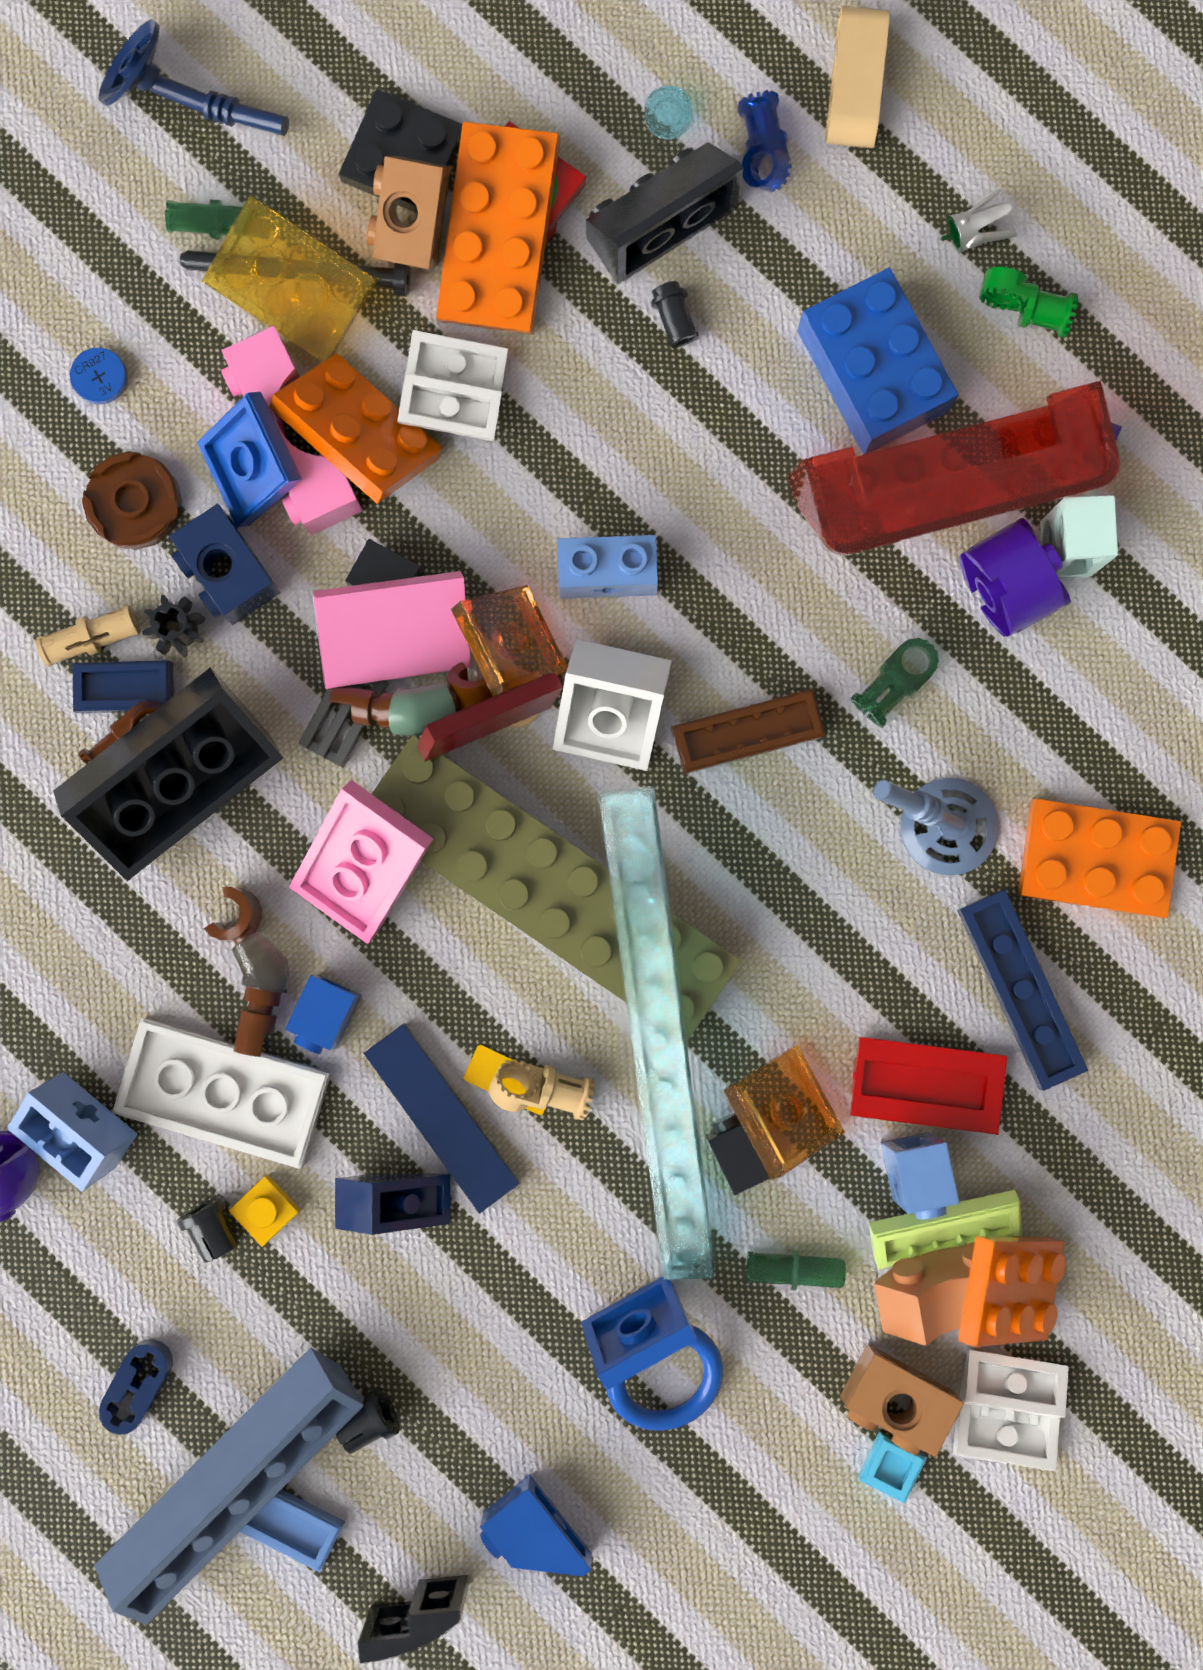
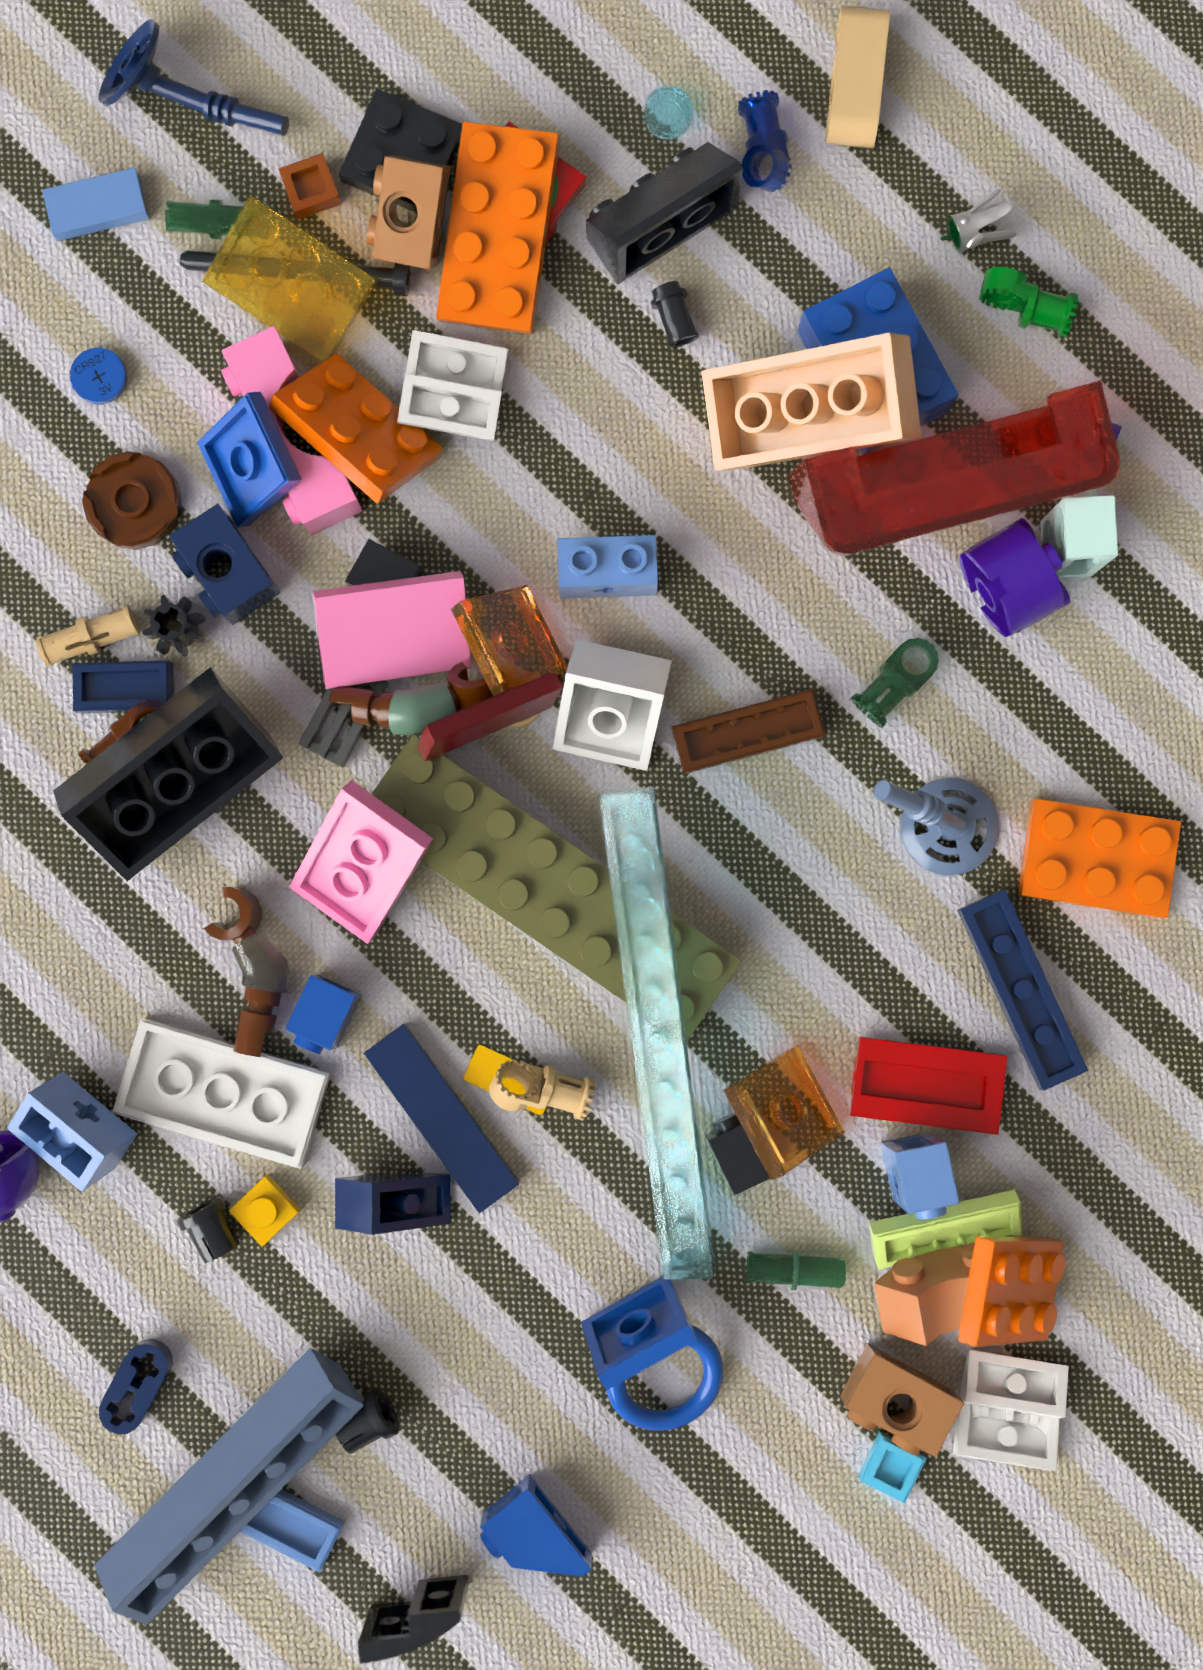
none -> medium blue tile [42,167,150,241]
none -> dark orange tile [278,153,342,220]
none -> light nougat brick [702,333,922,471]

